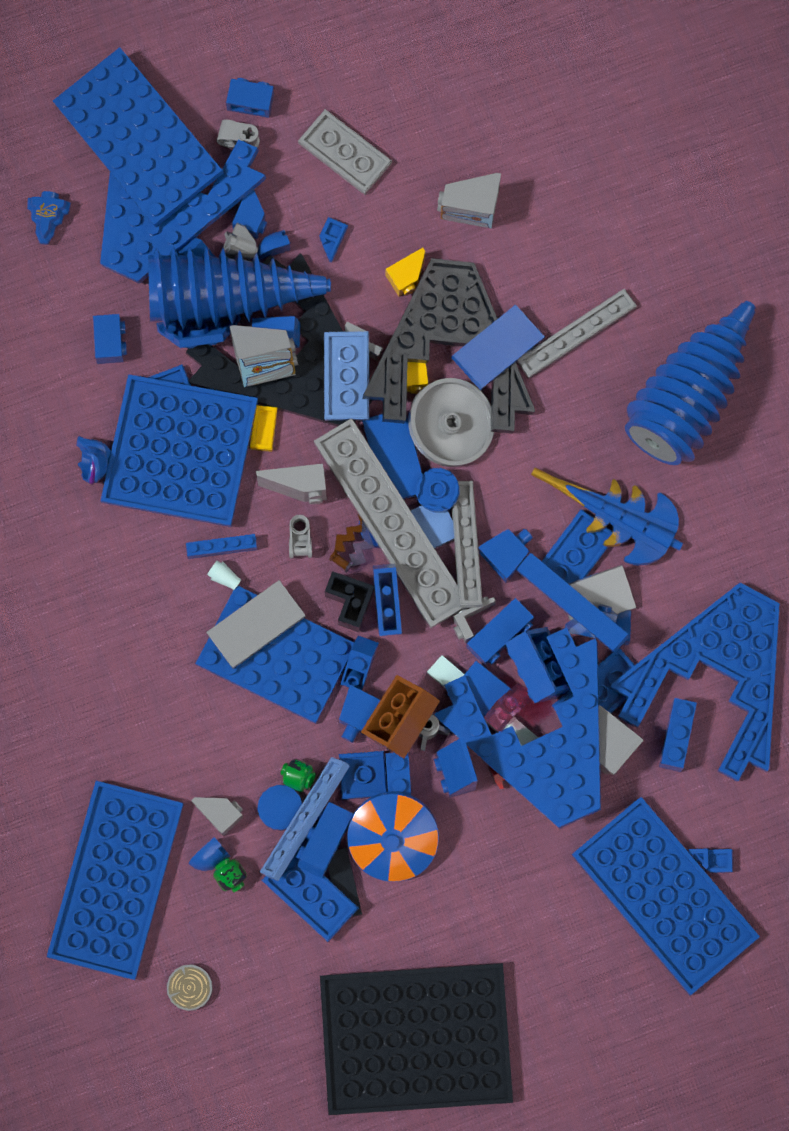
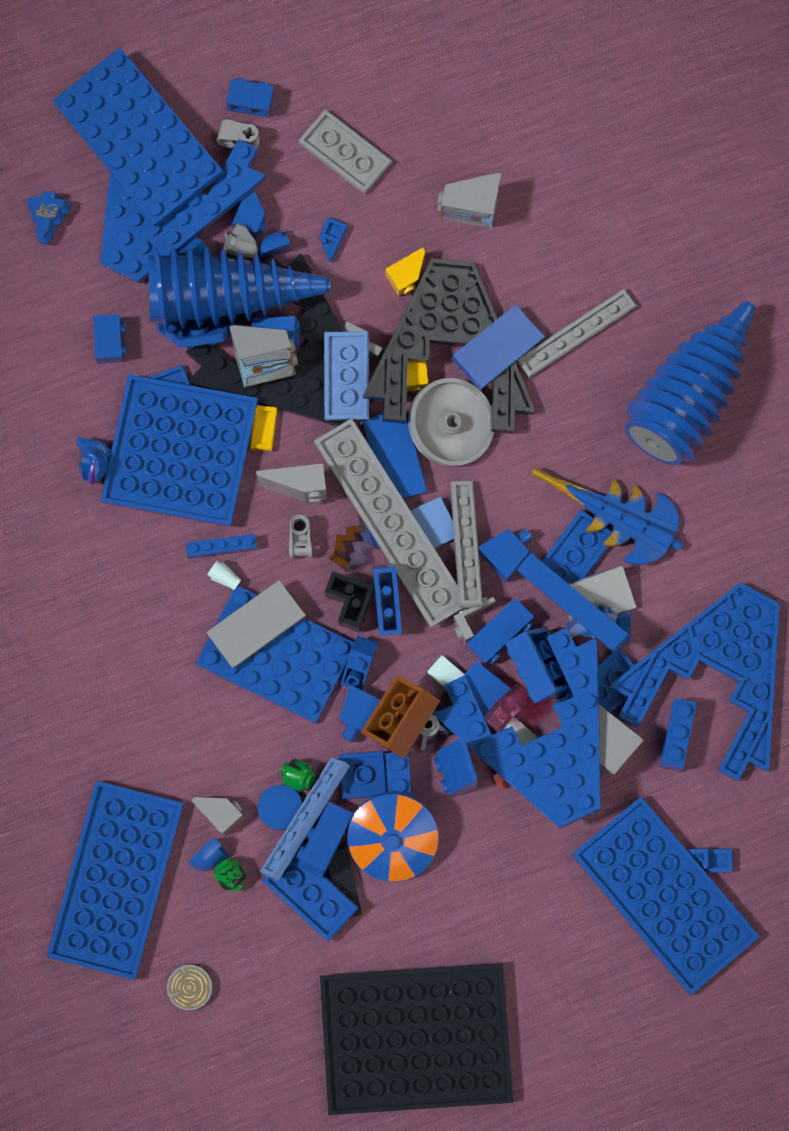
blue tile [416,468,460,512] -> none

